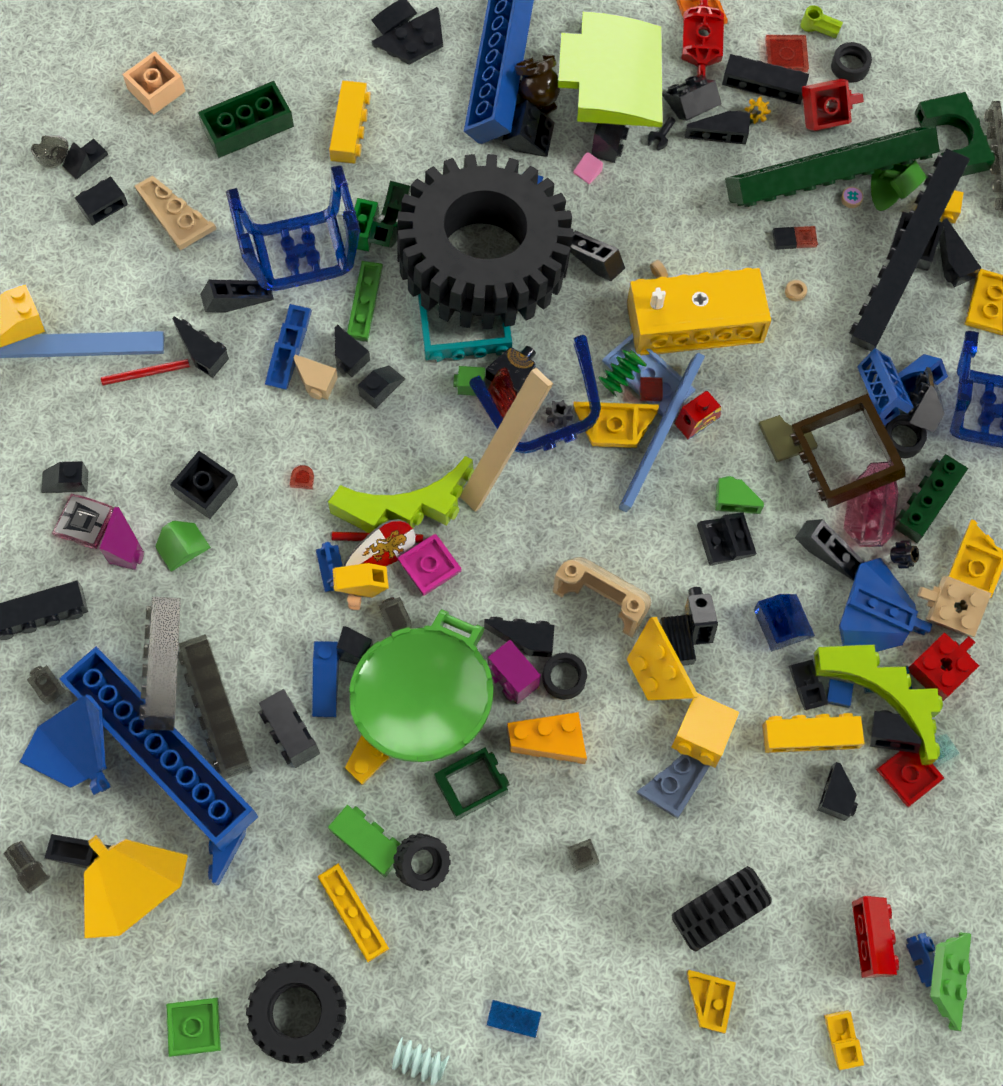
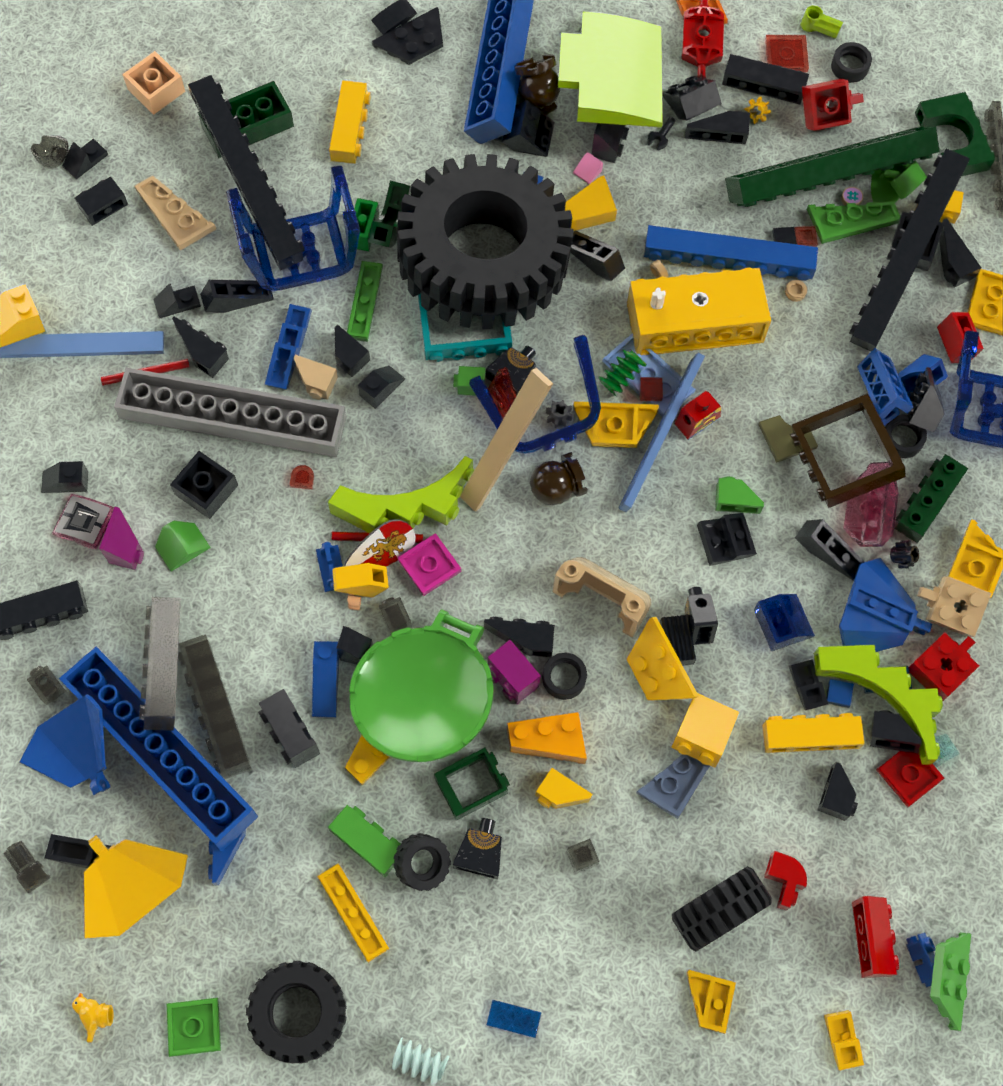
none -> yellow animal [72,993,114,1043]
none -> light grey brick [114,367,346,457]
none -> black slope [153,283,201,319]
none -> black brick [188,75,305,271]
none -> black torso [453,818,502,880]
none -> dark brown tile [530,452,588,505]
none -> yellow slope [535,768,593,809]
none -> yellow slope [565,175,617,231]
none -> blue brick [644,225,818,281]
none -> red brick [764,851,807,911]
none -> bright green wing [806,201,900,244]
none -> red brick [937,312,984,363]

